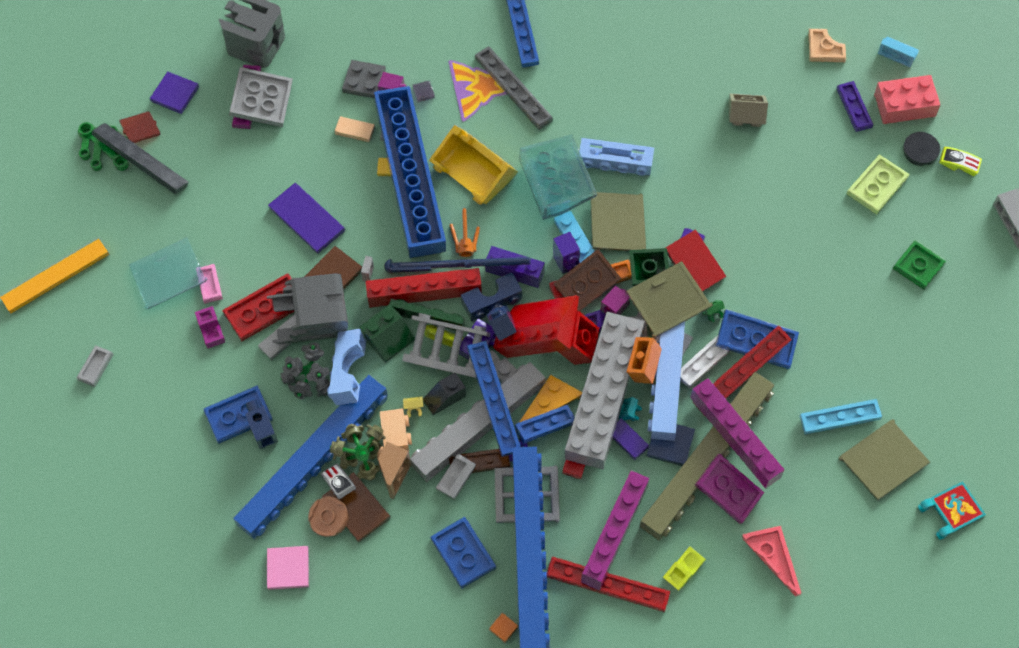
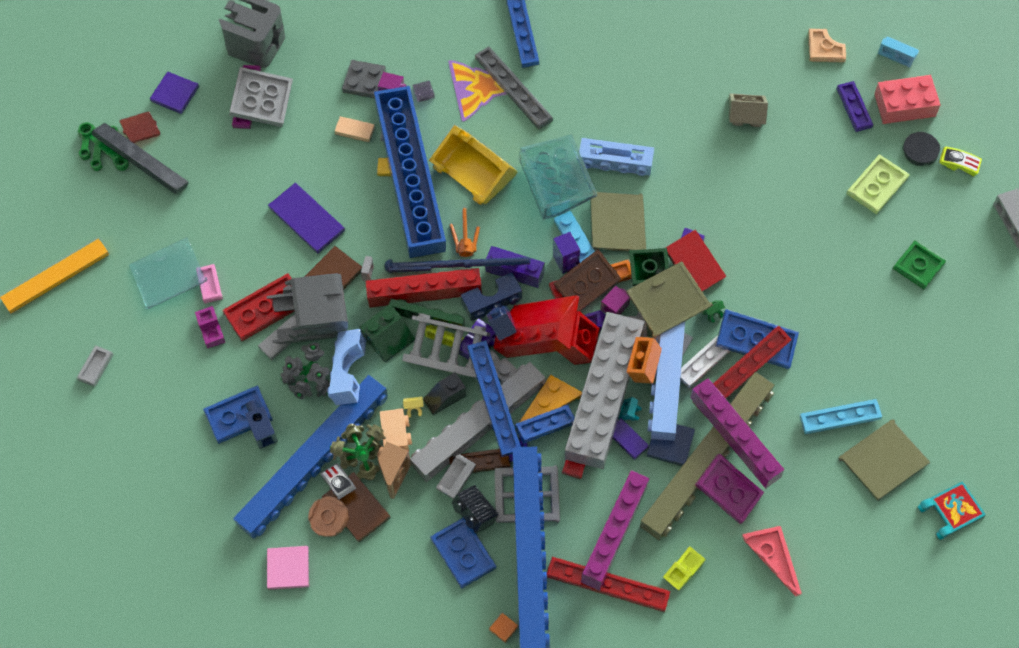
none -> black brick [452,485,499,534]

